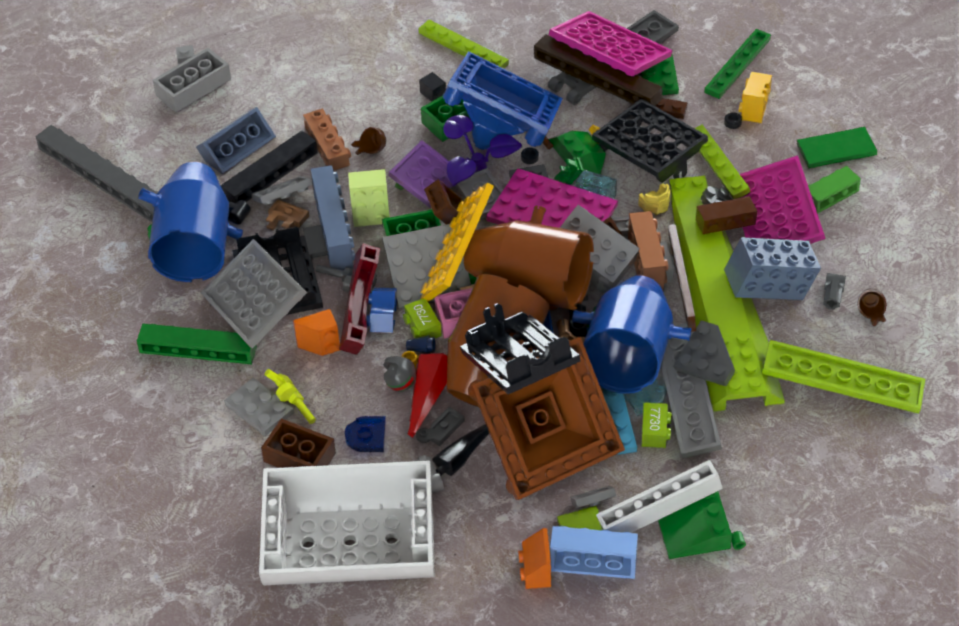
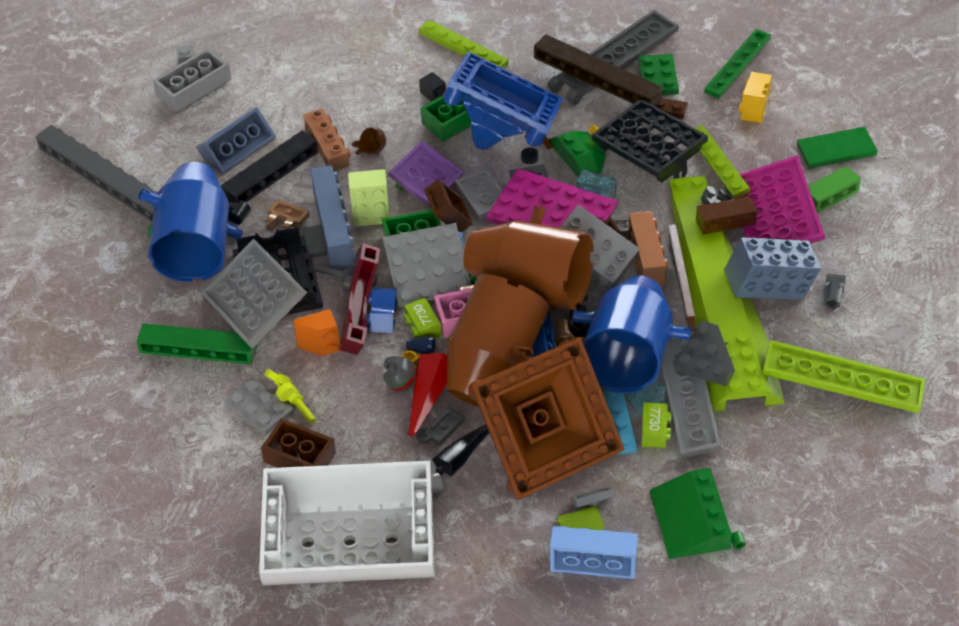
light grey plate [251,176,313,205] -> none
clear blue tile [345,416,386,452] -> none
yellow plate [420,182,494,302] -> none
dark purple plant [443,115,522,186] -> none
black piece [460,303,581,395] -> none
orange slope [518,528,551,589] -> none
dark pink plate [549,11,672,76] -> none
green plate [553,157,584,185] -> none
white brick [596,460,723,533] -> none
light yellow hair [638,183,670,215] -> none
black tile [724,112,742,129] -> none
reddish brown piece [857,288,887,326] -> none

